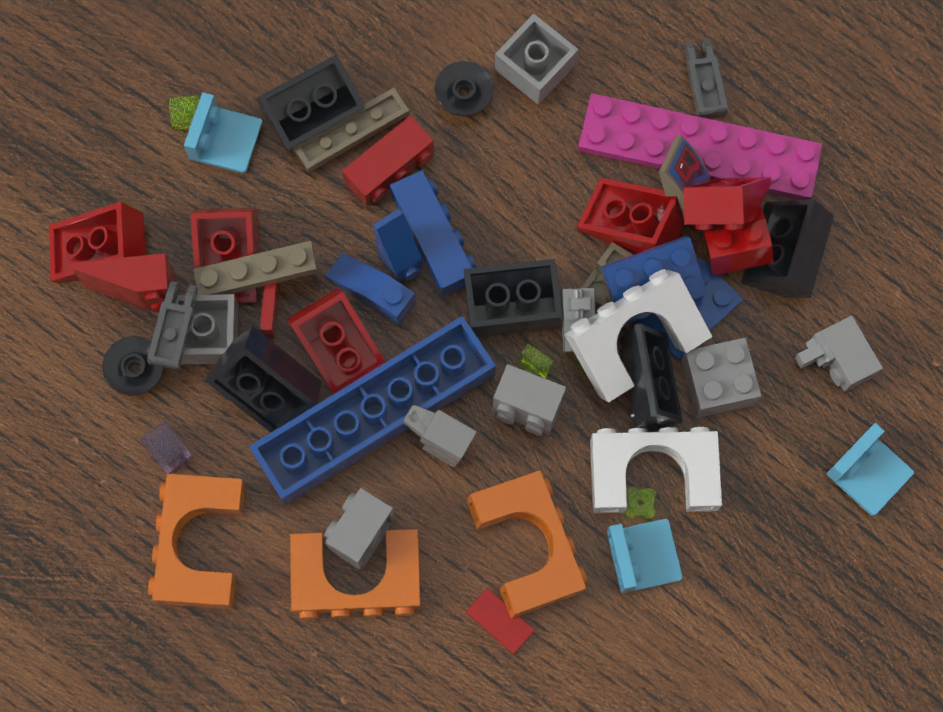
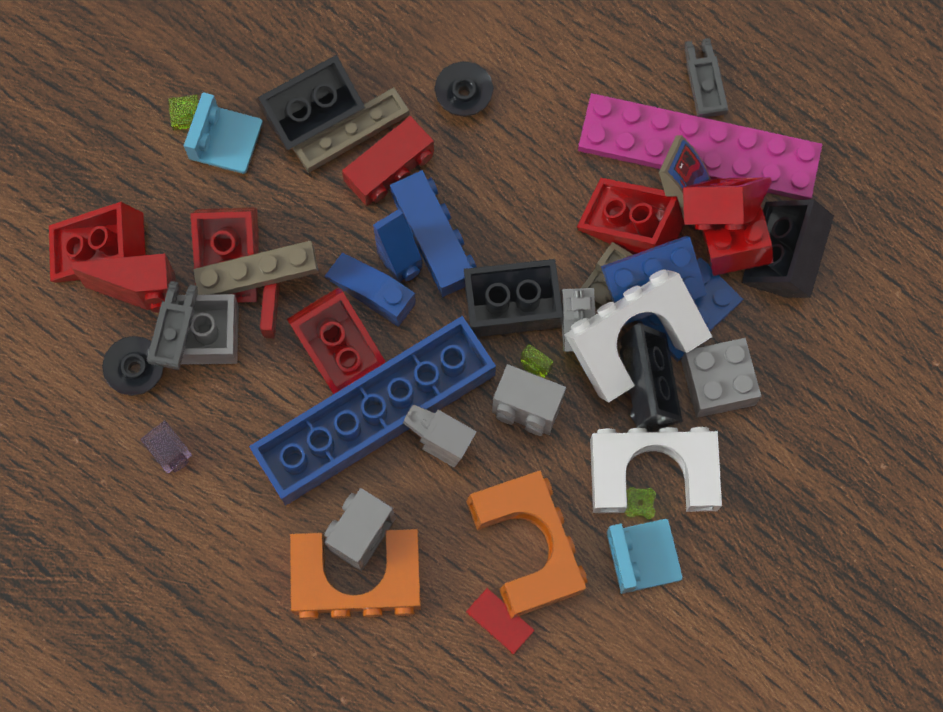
orange arch [148,474,246,609] -> none
black slope [205,326,322,432] -> none
light grey brick [494,13,579,105] -> none
light grey hinge [795,316,883,392] -> none
medium azure bracket [826,423,914,516] -> none

